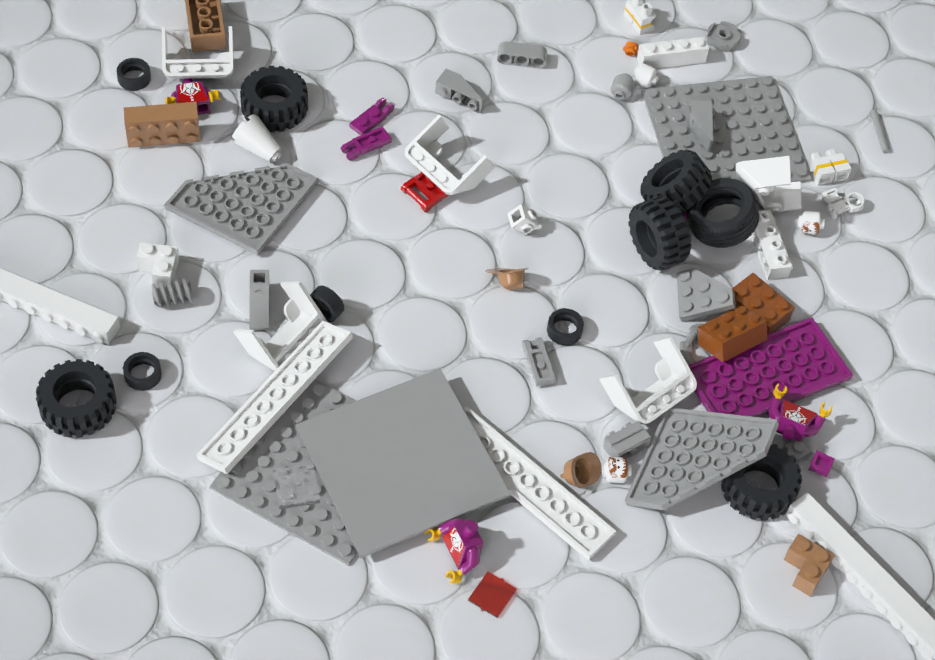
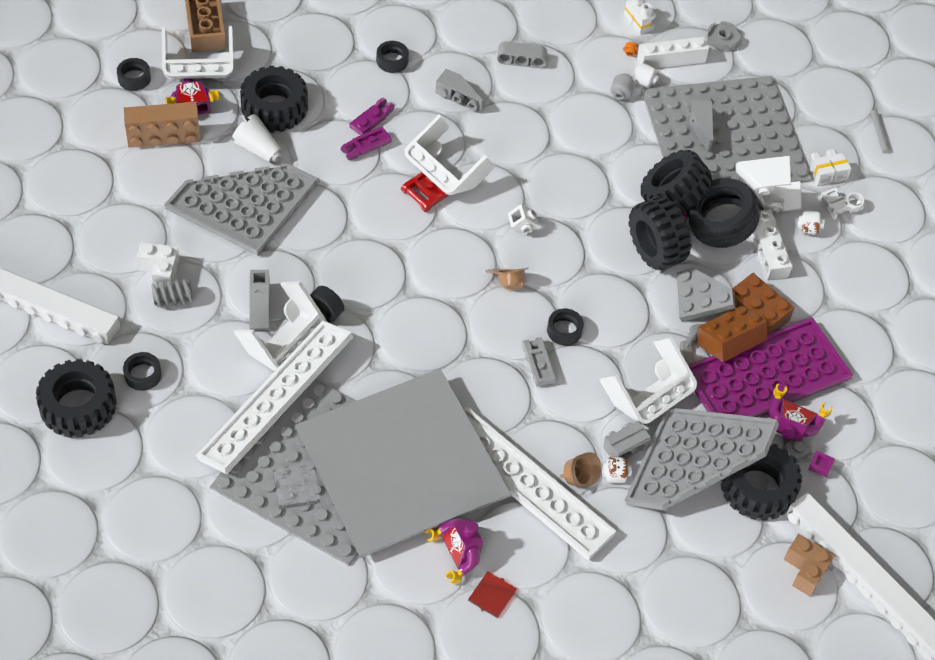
none -> black tyre [376,40,409,73]

